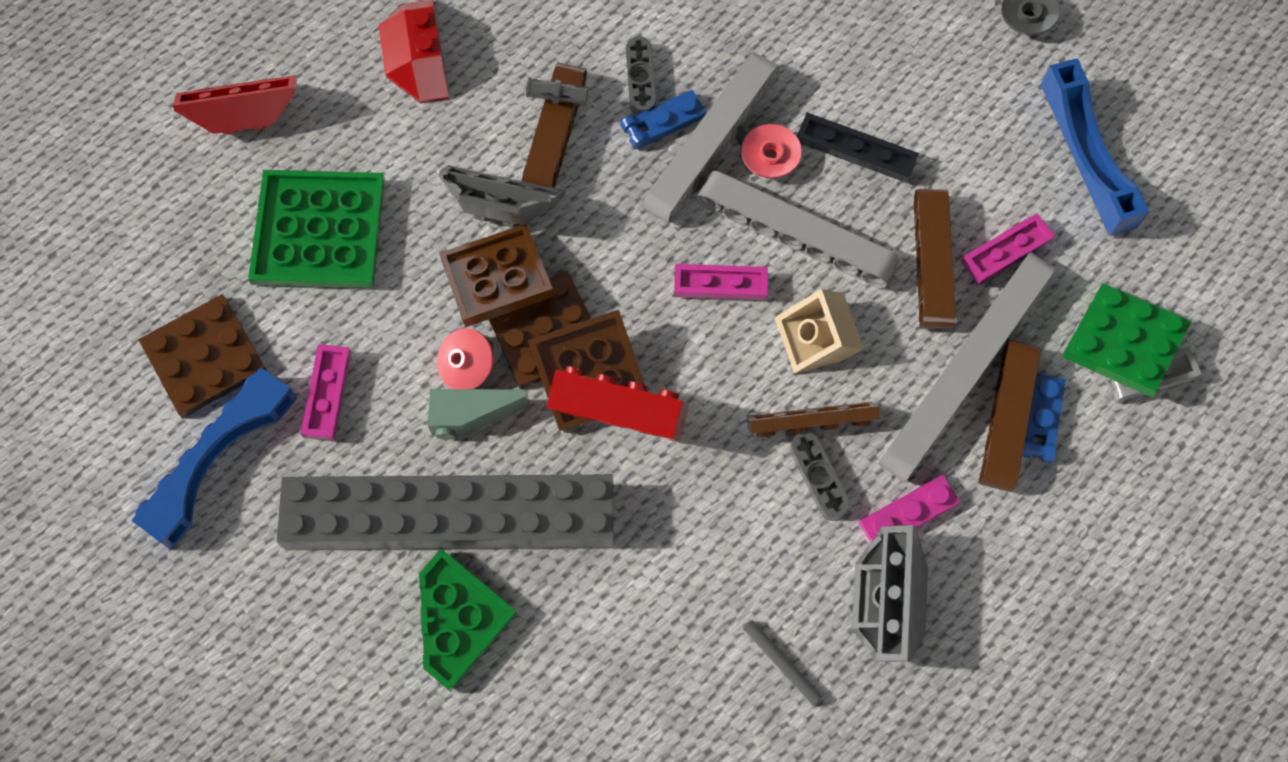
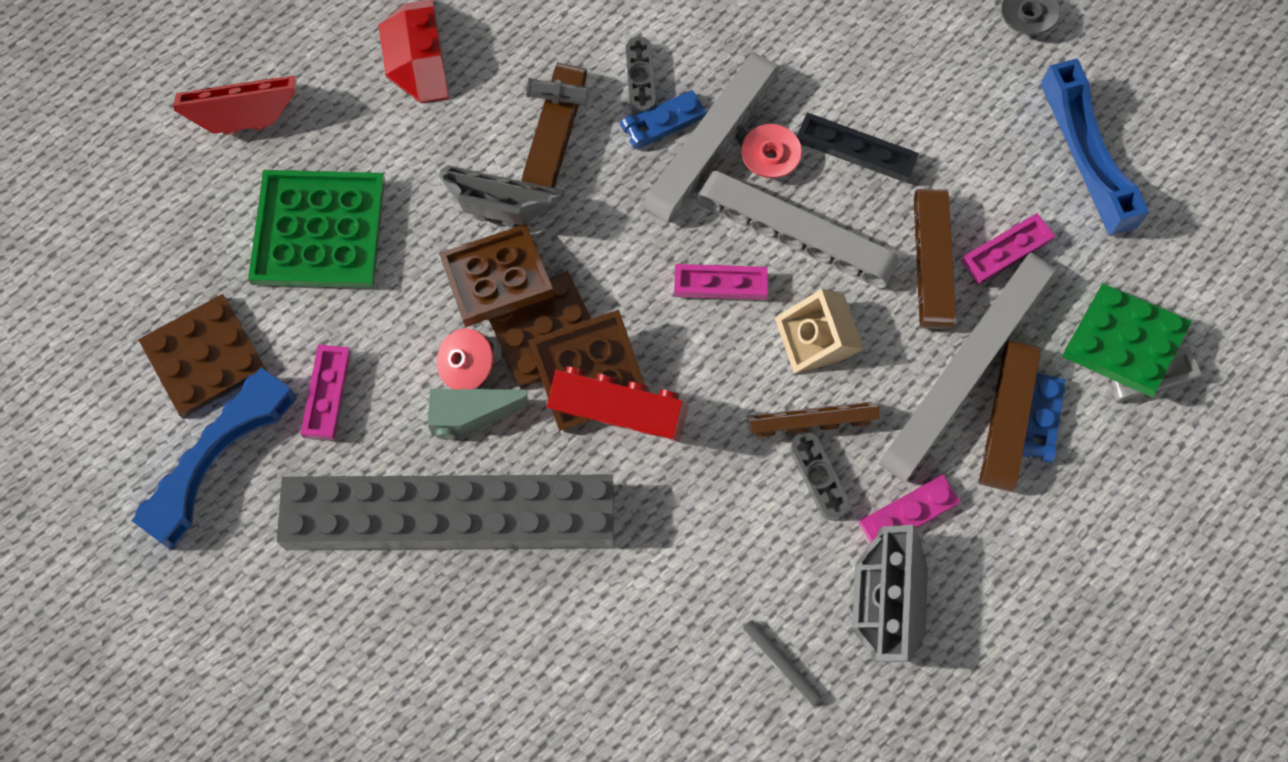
green plate [419,549,517,692] -> none

